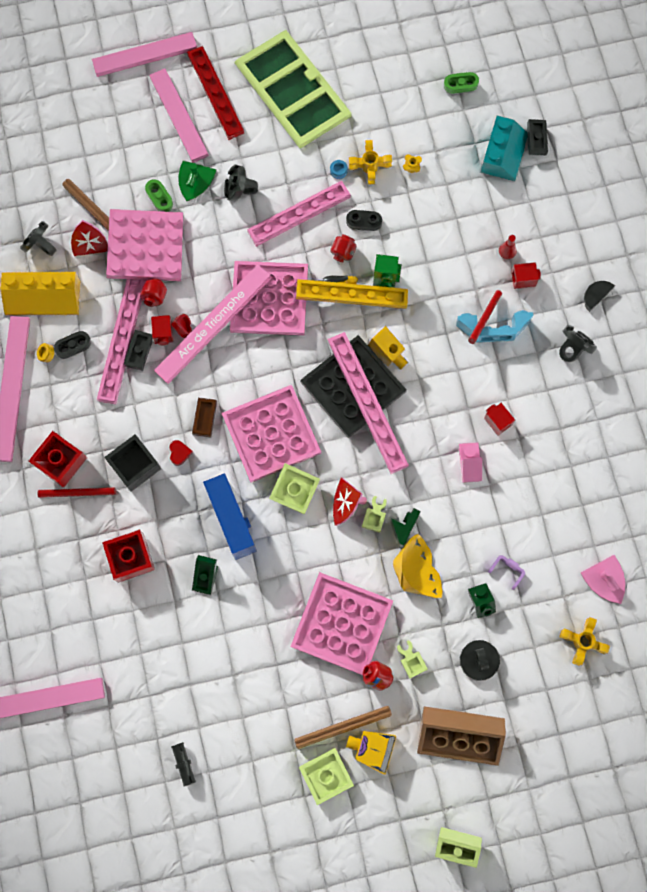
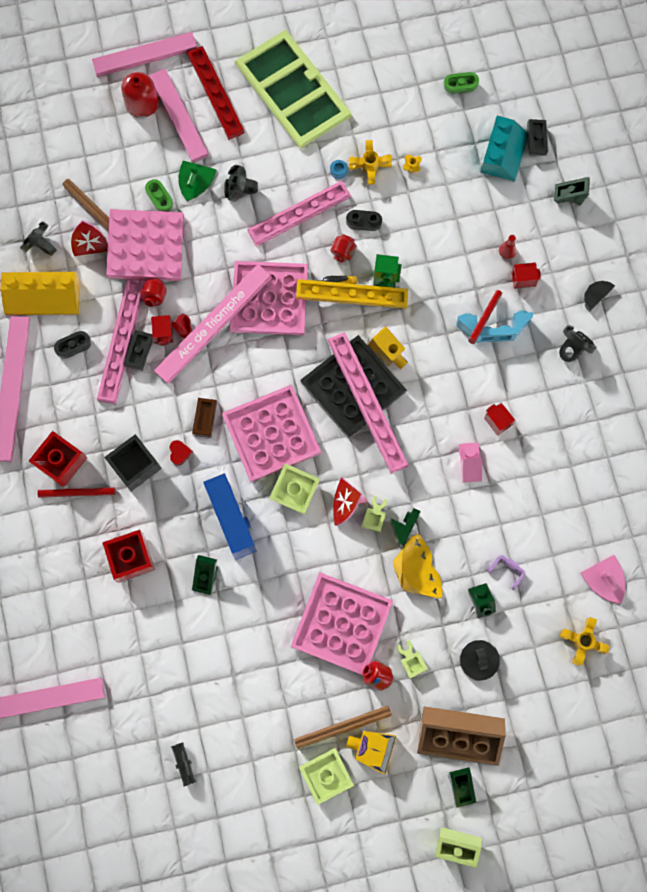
yellow tile [37,343,55,363] -> none
none -> red cylinder [121,72,159,117]
none -> dark green slope [448,767,476,808]
none -> dark green slope [554,177,590,206]

